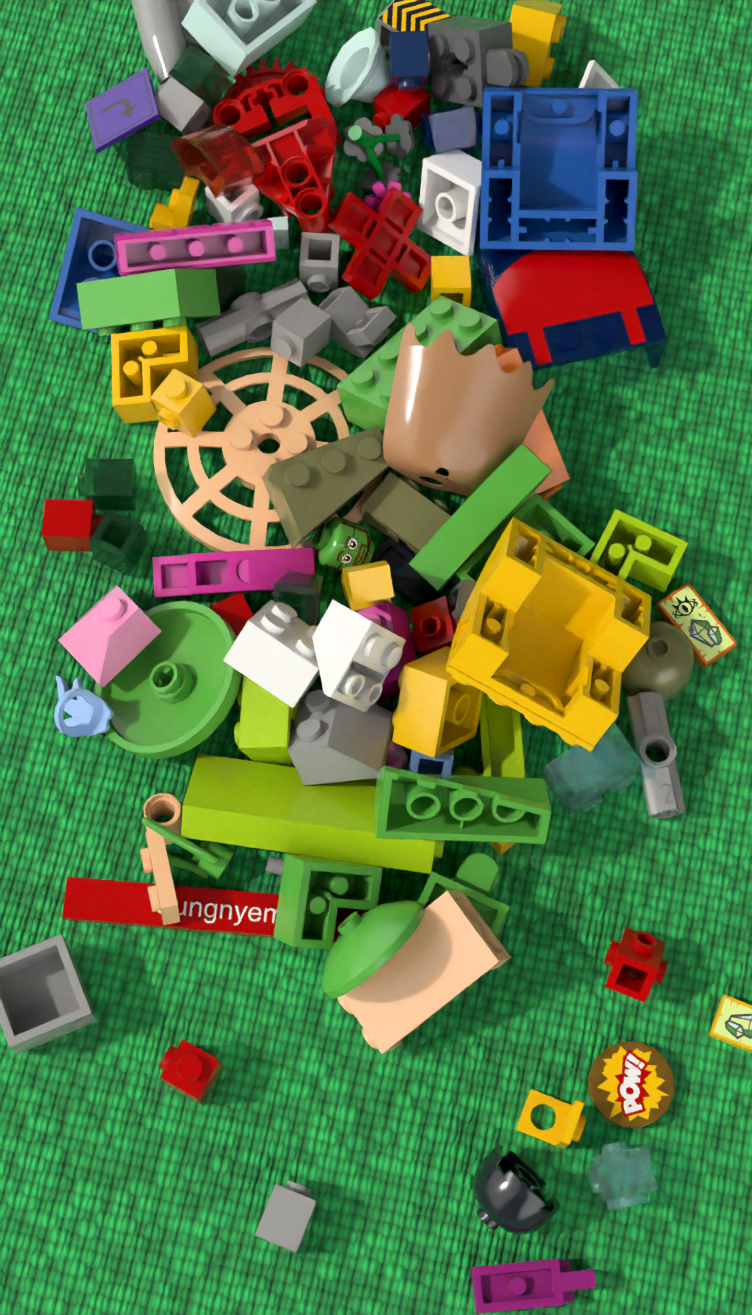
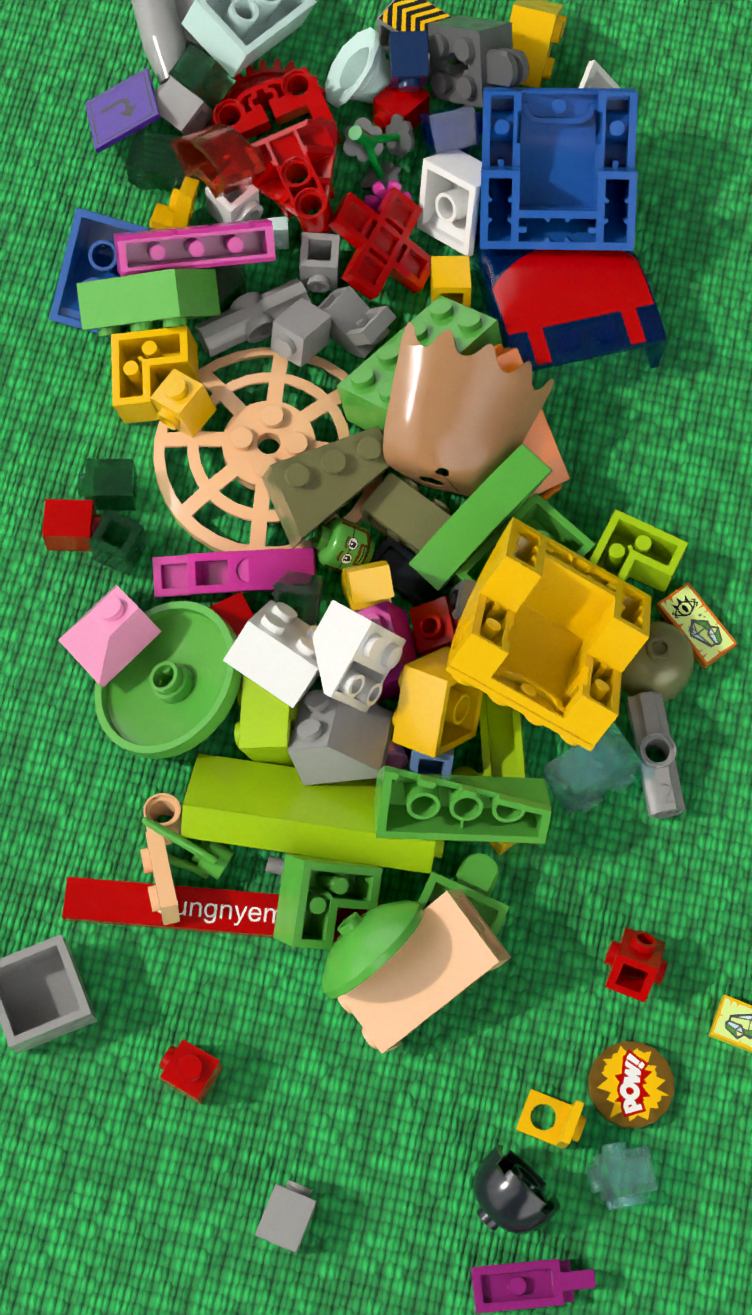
light blue piece [54,676,114,737] -> none

